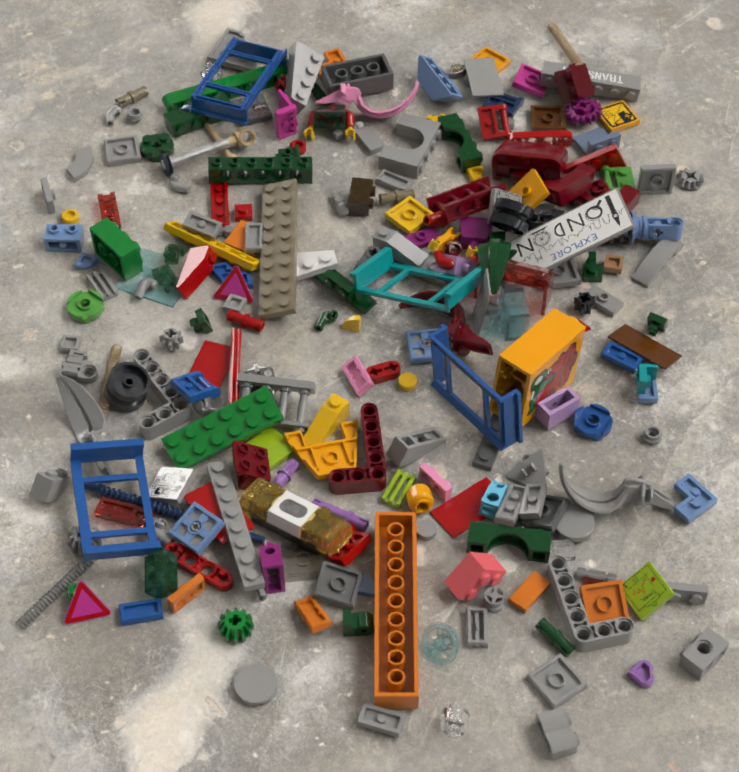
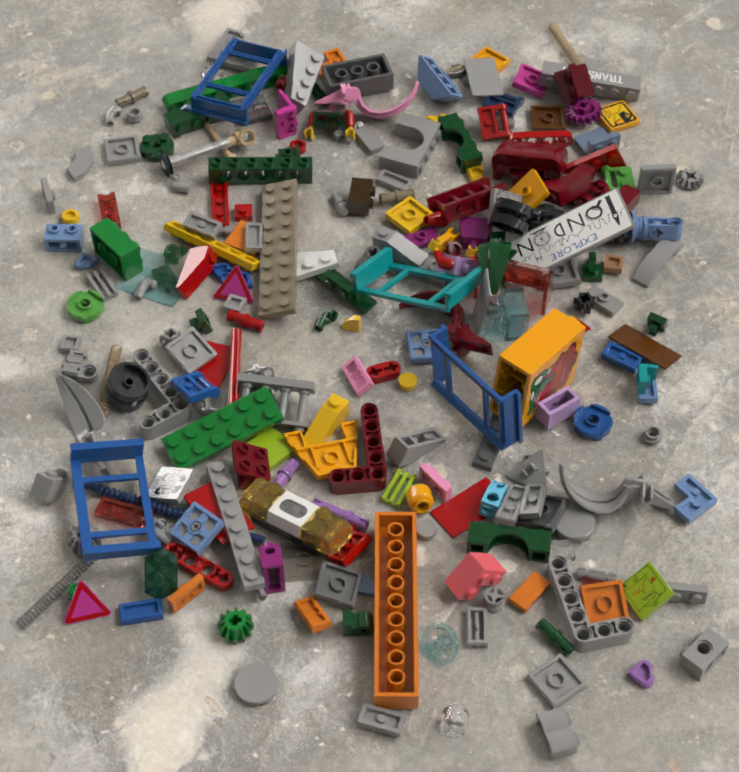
none -> light grey tile [164,326,217,374]

